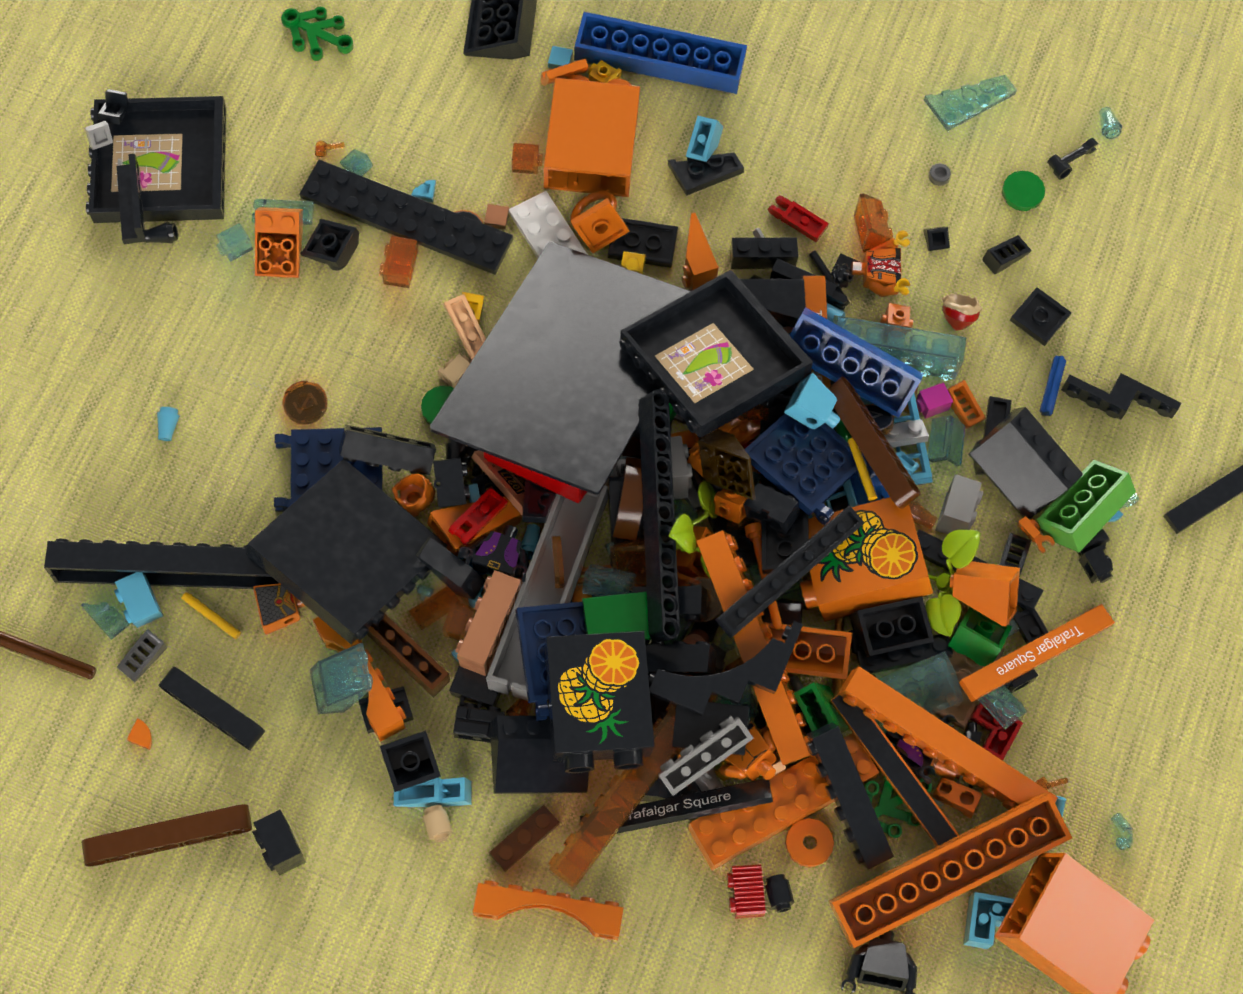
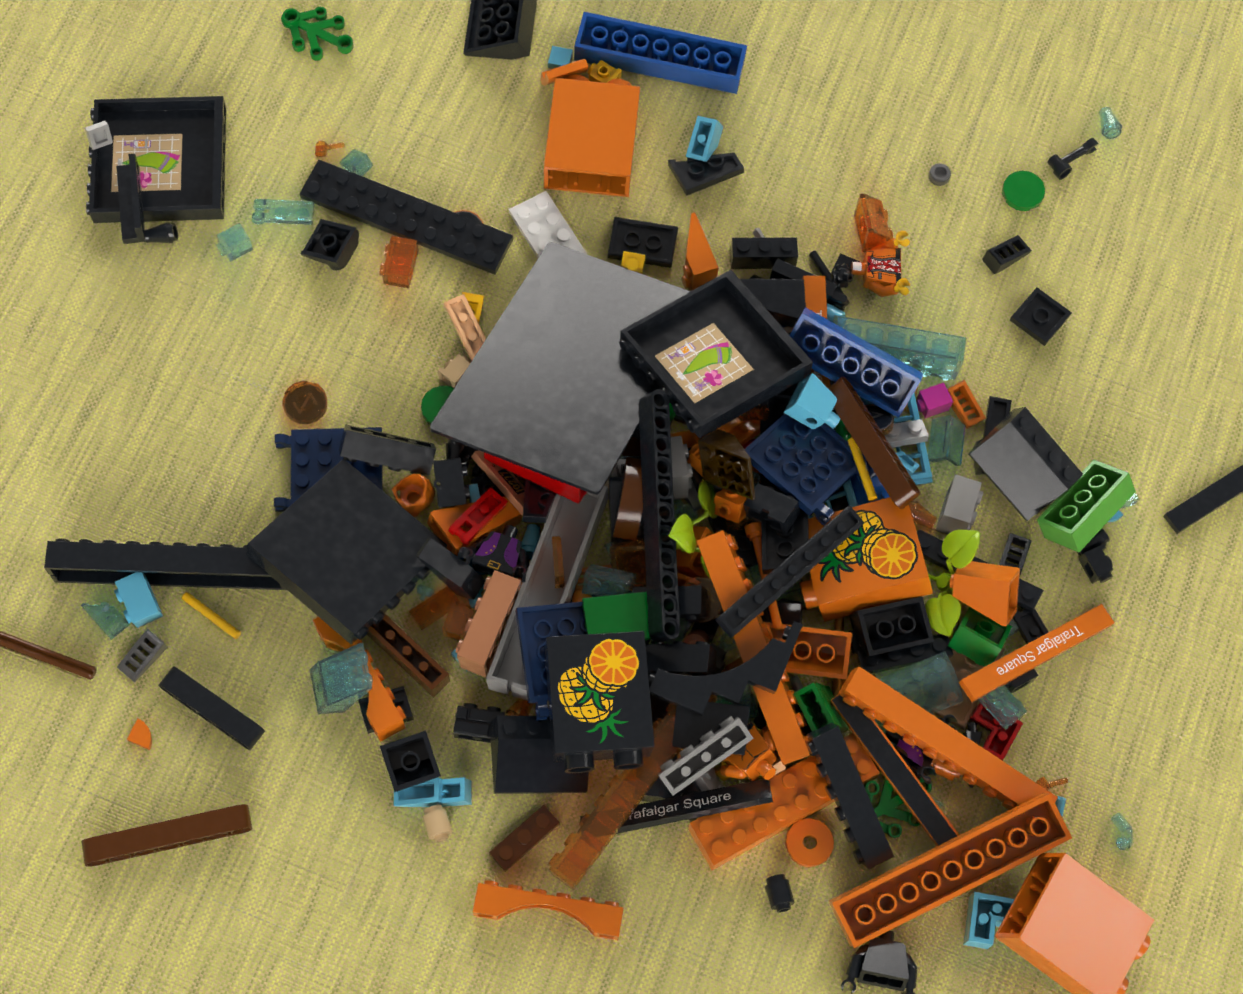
black bracket [98,89,128,125] -> none
medium azure cone [157,407,180,441] -> none
black brick [252,809,306,876] -> none
torso [253,584,305,635] -> none
orange slope [255,207,303,278] -> none
medium azure tile [411,180,436,203] -> none
black piece [449,665,501,709] -> none
nougat tile [484,204,509,229] -> none
clear orange brick [512,143,543,174] -> none
orange tile [570,191,630,253] -> none
red brick [727,864,766,919] -> none
red hinge [768,195,829,242] -> none
orange brick [880,303,913,340] -> none
clear light blue wing [924,75,1017,131] -> none
black slope [924,226,950,251] -> none
orange leg [933,778,982,818] -> none
hair [942,294,982,331] -> none
orange plate [1018,516,1055,554] -> none
blue axle [1039,356,1066,416] -> none
black bracket [1061,373,1181,420] -> none

